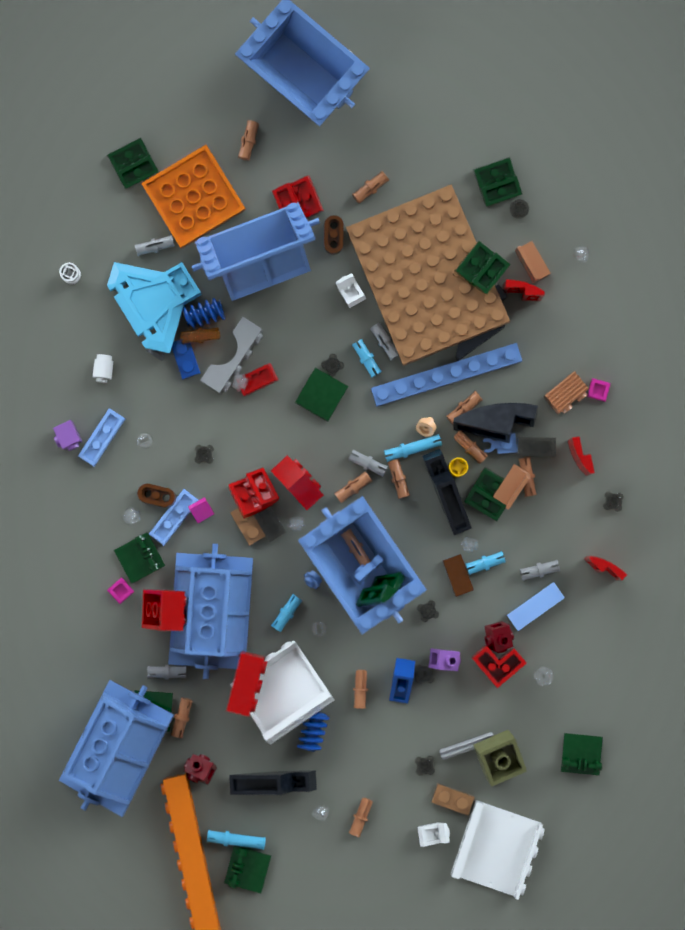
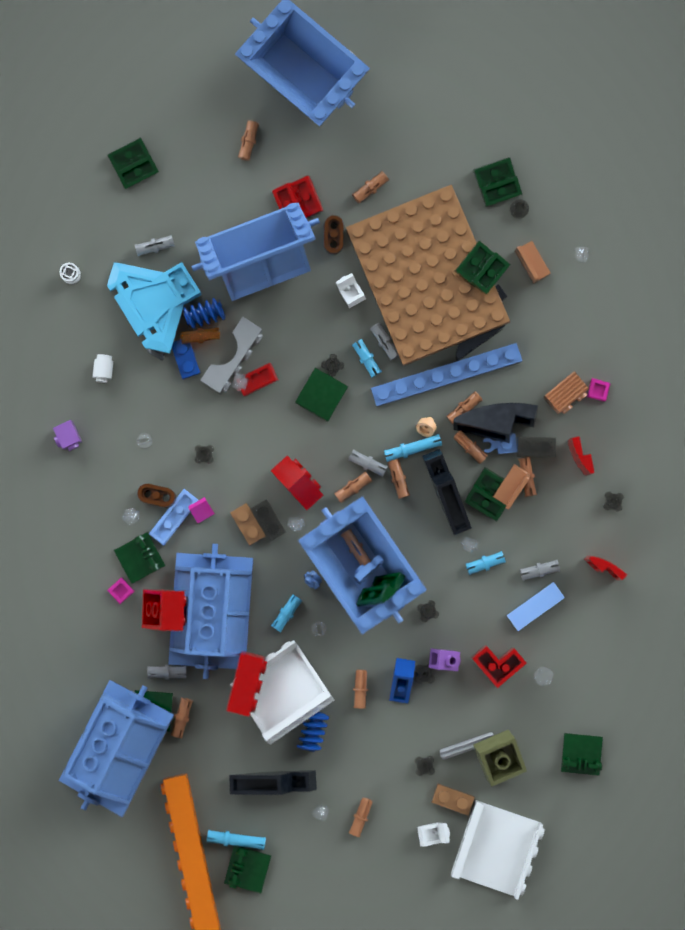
light blue tile [78,408,126,467] -> none
orange plate [141,145,246,249] -> none
dark red brick [184,754,217,785] -> none
red slope [228,467,279,519] -> none
reddish brown tile [443,554,474,597] -> none
yellow wheel [448,458,468,477] -> none
dark red brick [484,621,514,653] -> none
red slope [503,279,545,301] -> none

